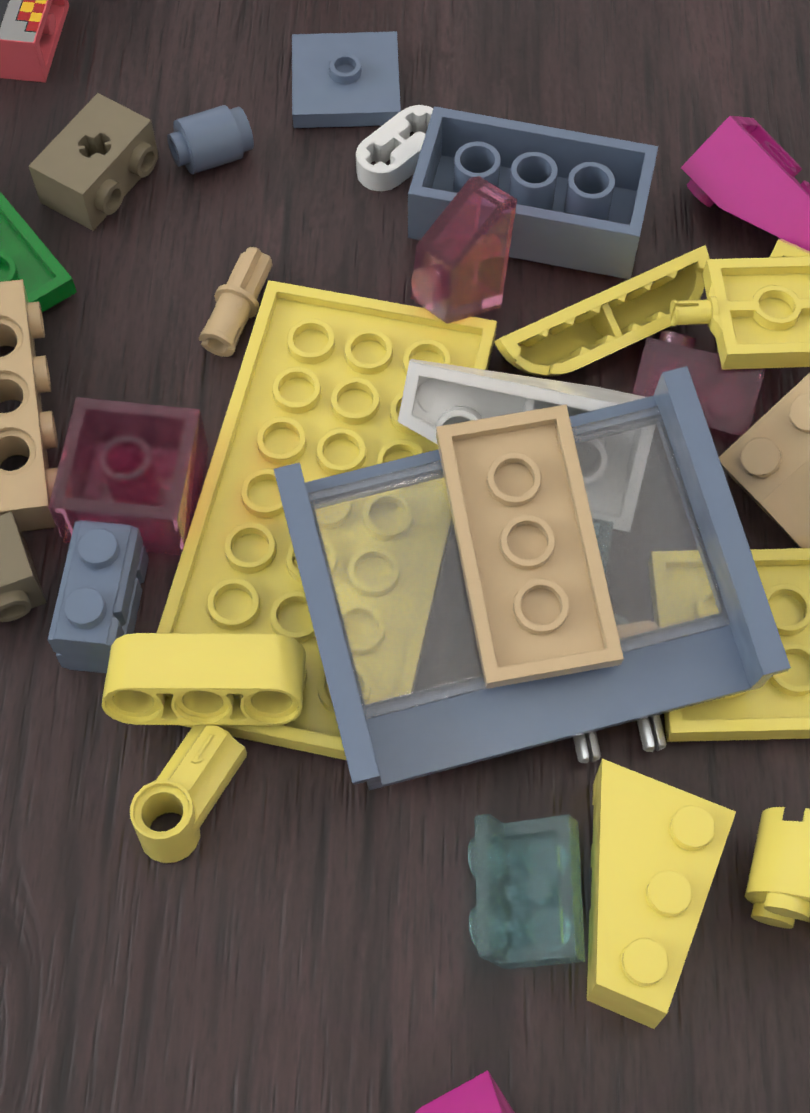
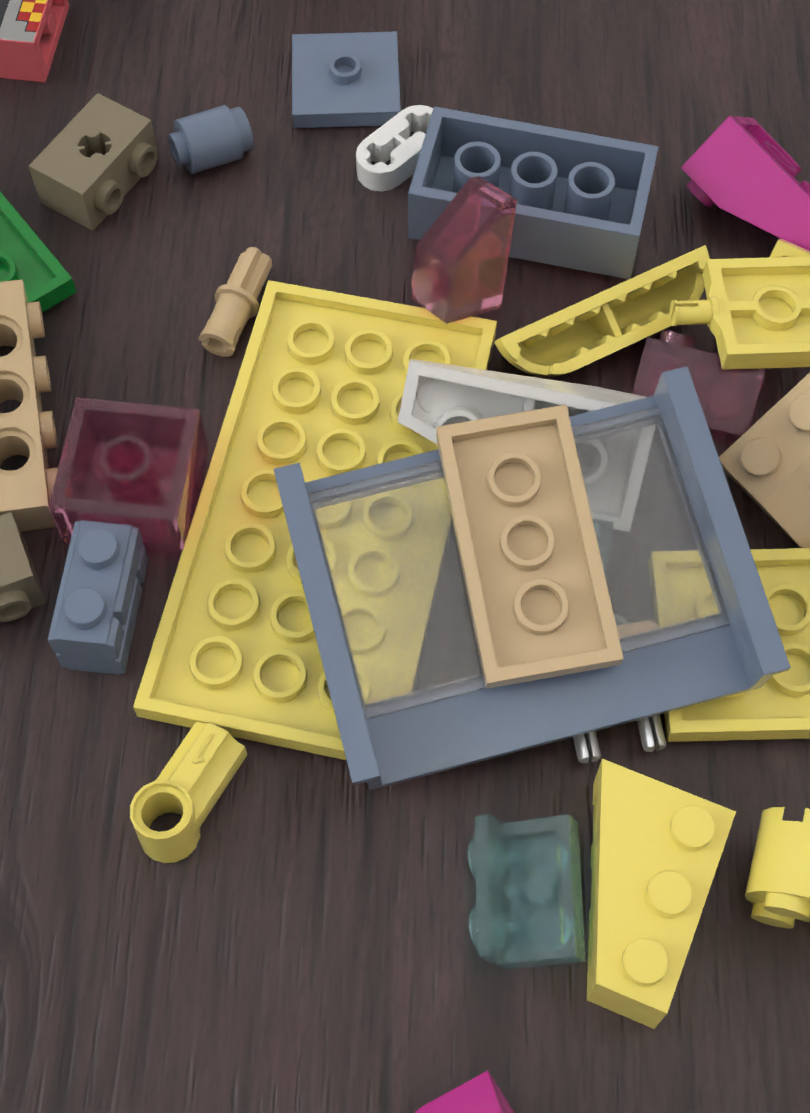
light yellow beam [102,633,306,726] -> none

